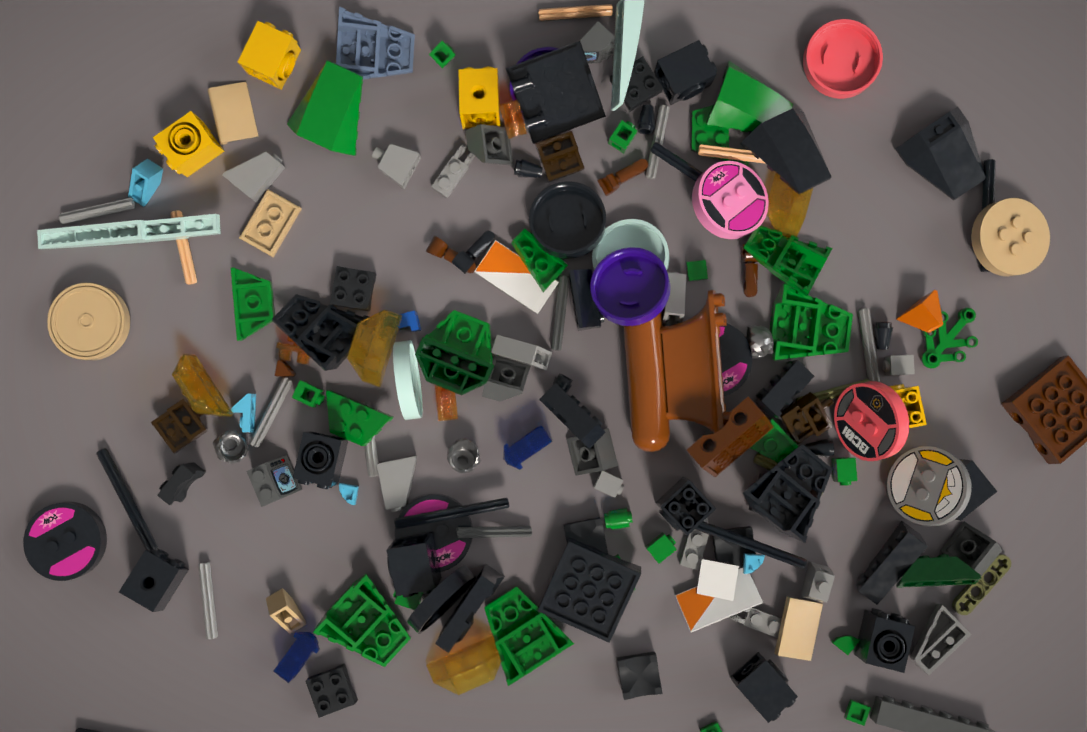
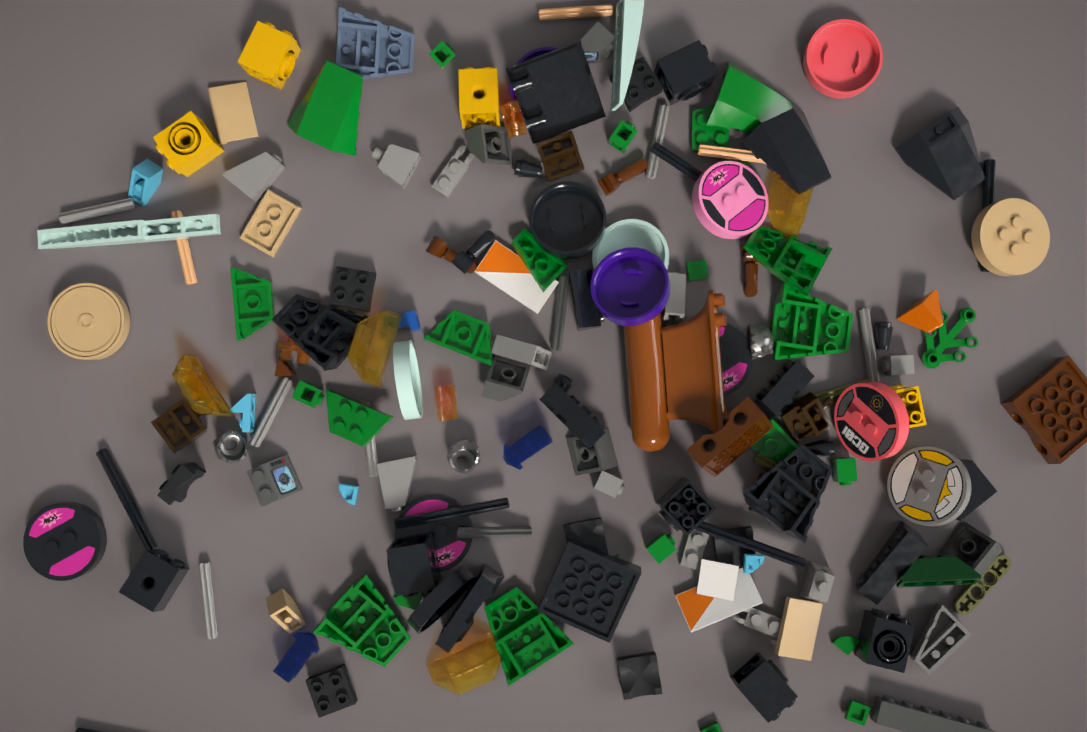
black brick [293,431,349,489] -> none
dark green wedge [415,337,494,396] -> none
green brick [604,508,633,530] -> none
black cone [636,104,655,135] -> none

